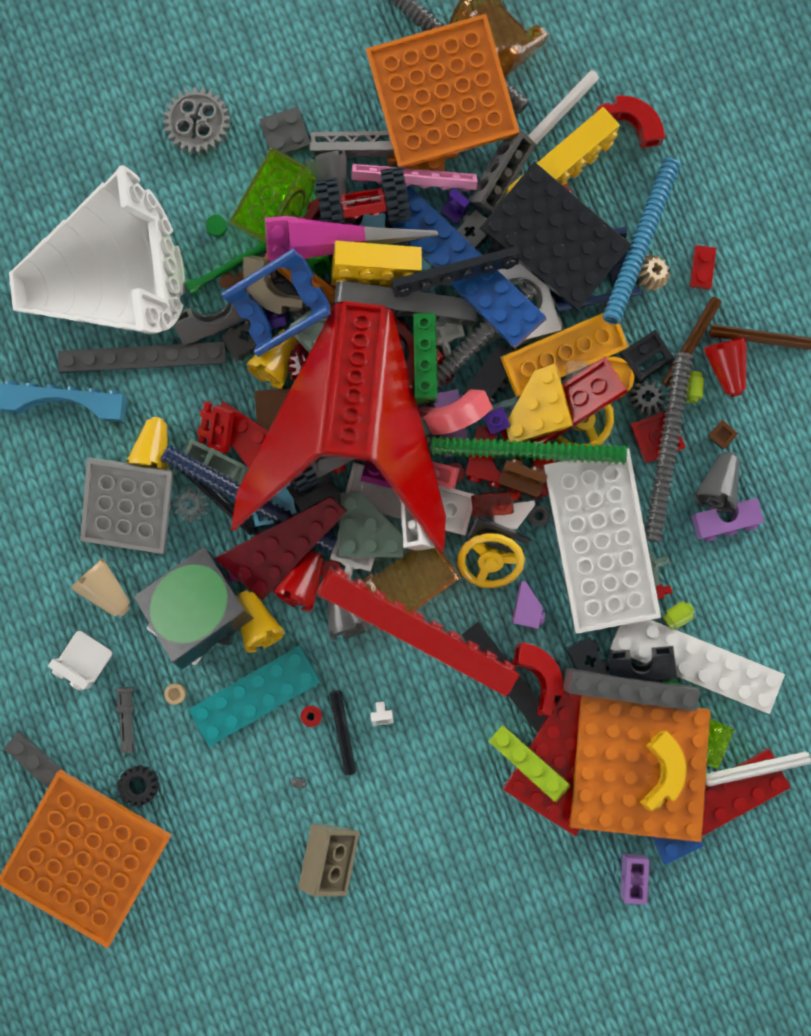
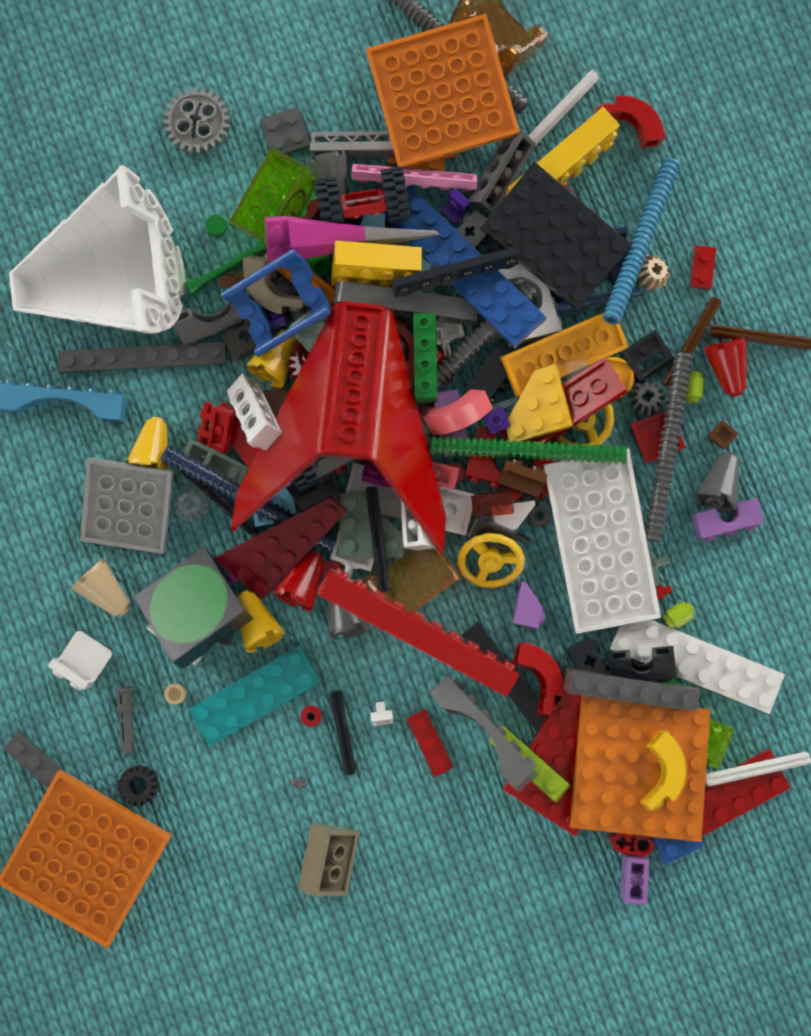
none -> white brick [227,373,282,451]
none -> black axle [365,486,391,593]
none -> red plate [406,709,454,777]
none -> dark grey arch [430,676,538,792]
none -> red beam [609,832,654,856]

